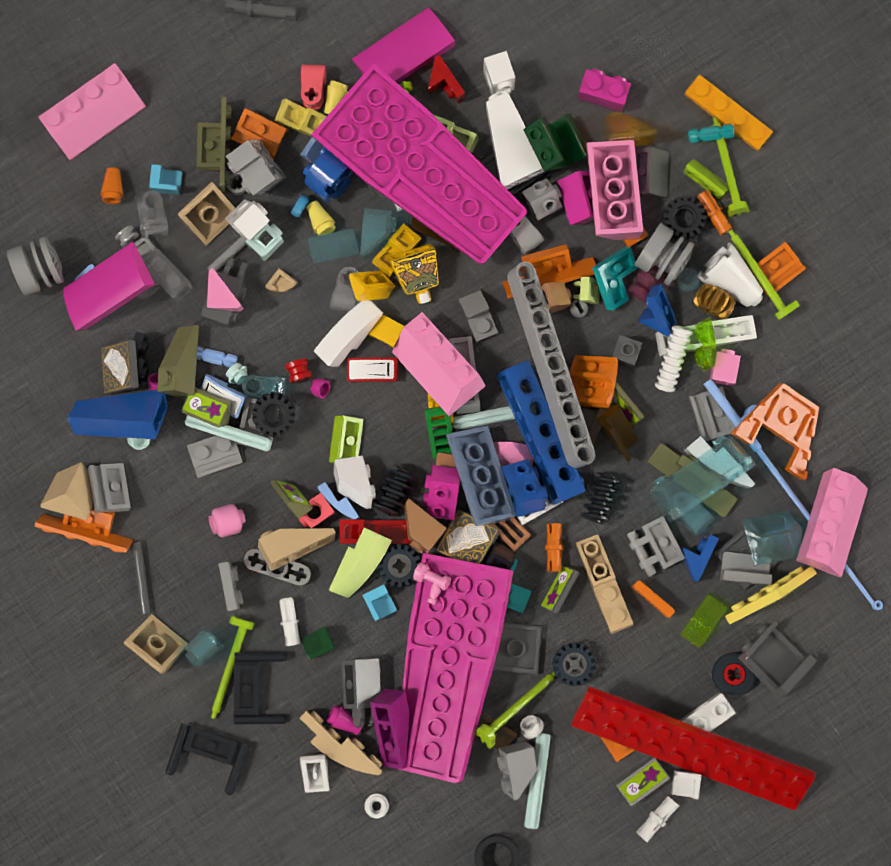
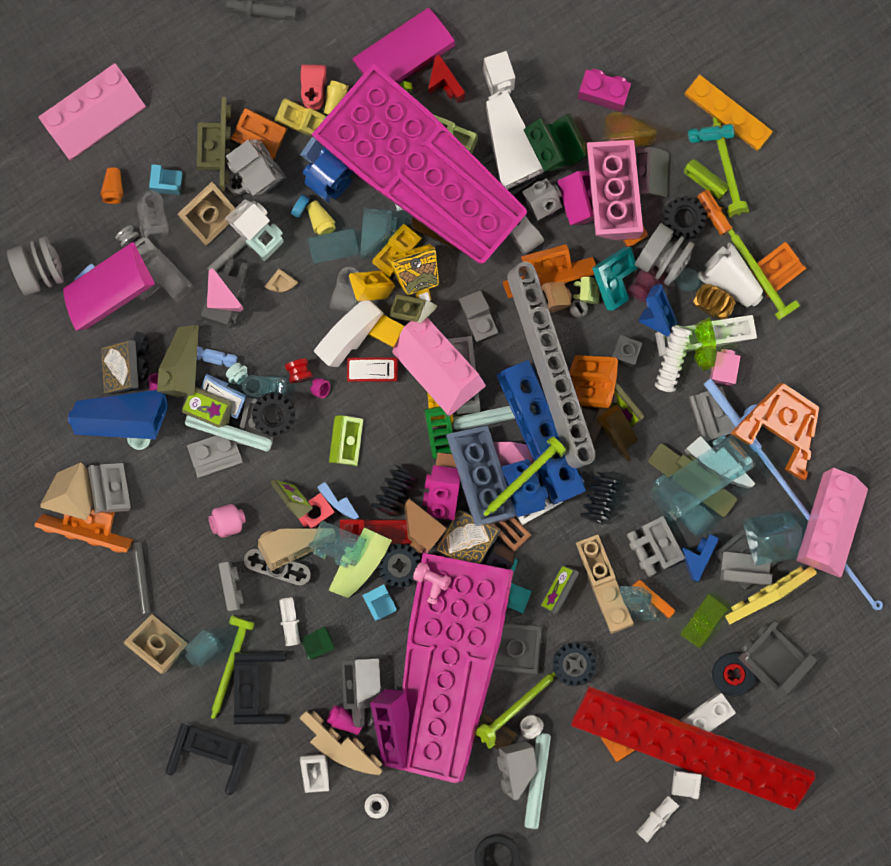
white slope [333,456,376,509] -> none
orange pin [545,523,564,572] -> none
slope [616,758,670,806] -> none
none -> clear light blue bracket [308,520,367,568]
none -> olive slope [389,294,437,323]
none -> lime piece [483,436,566,517]
none -> clear light blue slope [619,586,660,621]

